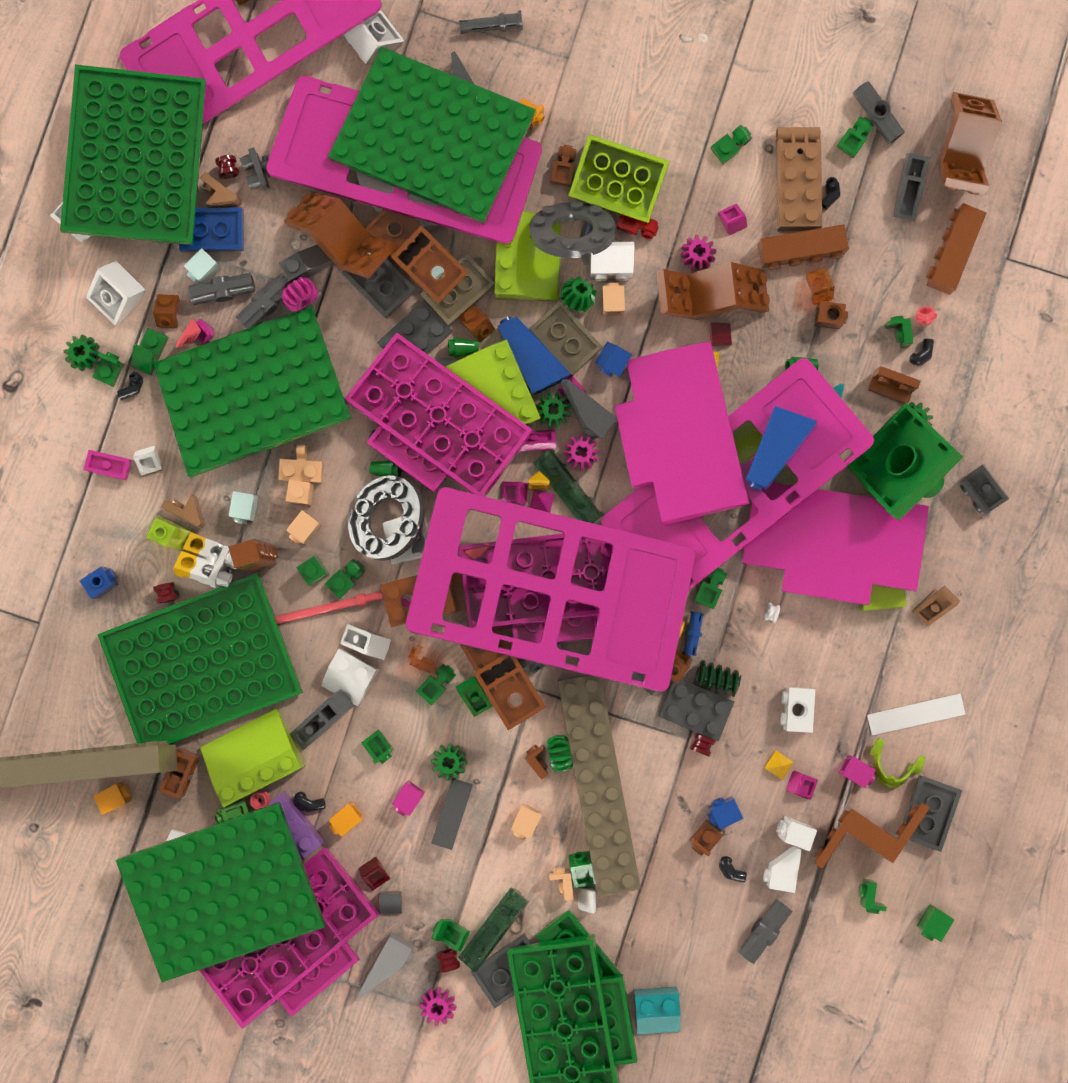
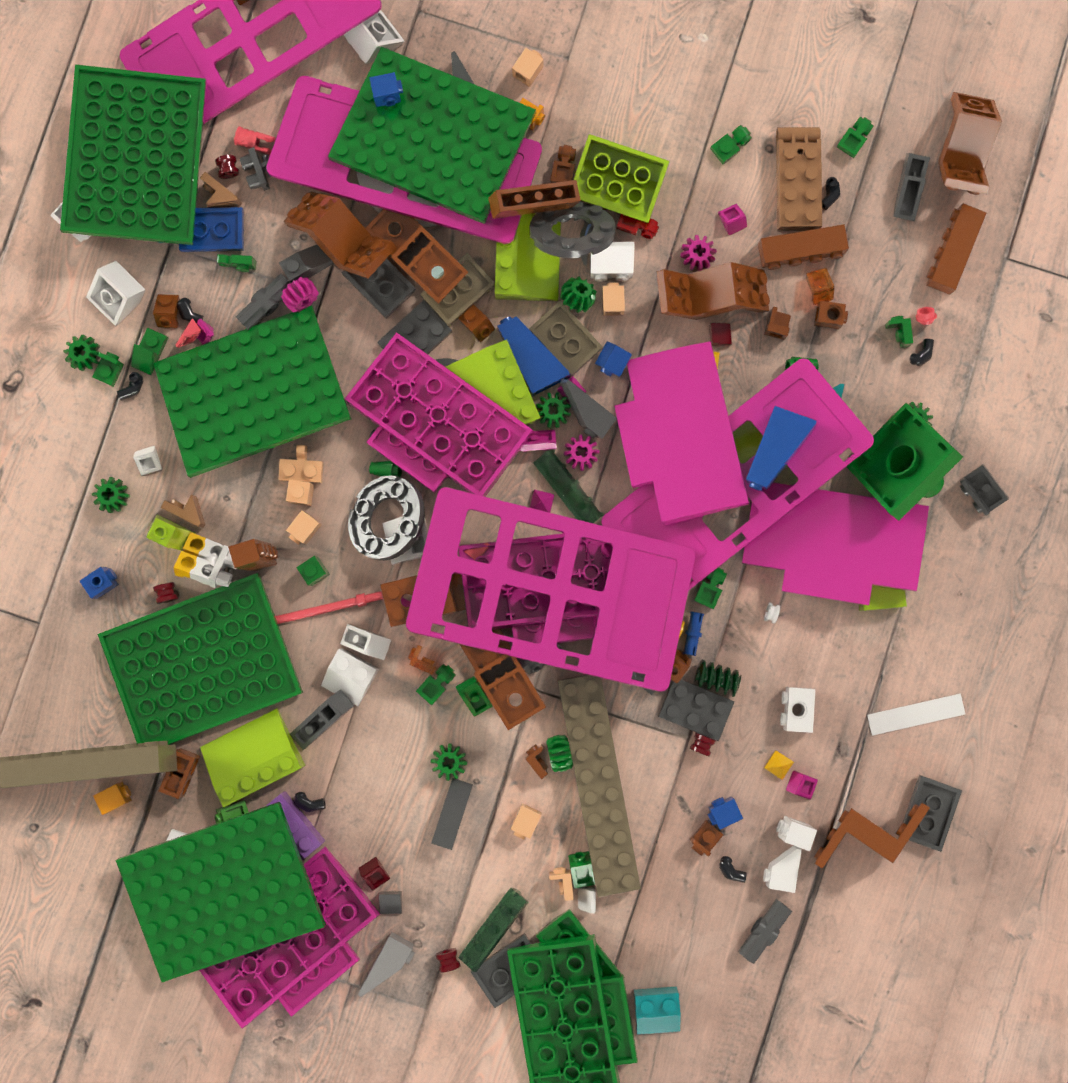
dark pink plate [83,450,132,481] -> none
light aqua brick [184,248,221,283] -> none
dark grey piece [188,273,255,305] -> none
light aqua brick [229,491,258,524] -> none
coral plate [249,790,270,810] -> none
green plate [325,559,365,599] -> none
light orange brick [328,801,365,837] -> none
green bracket [361,729,394,764] -> none
dark pink brick [392,780,425,816] -> none
dark pink gear [419,987,457,1026] -> none
green bracket [431,919,470,951] -> none
green cone [448,337,479,358] -> none
dark grey pin [459,10,523,34] -> none
dark pink slope [501,481,528,504] -> none
yellow slope [528,471,550,490] -> none
dark pink brick [838,754,876,788] -> none
dark grey piece [853,81,905,144] -> none
green bracket [858,878,887,914] -> none
dark orange bracket [868,366,921,404] -> none
lime helmet [870,738,925,789] -> none
medium nougat slope [913,586,960,626] -> none
green brick [917,904,954,942] -> none
none -> green gear [92,477,130,513]
none -> black arm [177,297,204,323]
none -> green plate [217,254,257,272]
none -> coral hinge [234,126,276,155]
none -> blue brick [369,72,403,107]
none -> dark orange brick [488,180,581,219]
none -> light nougat brick [512,48,543,87]
none -> dark orange panel [764,306,791,340]

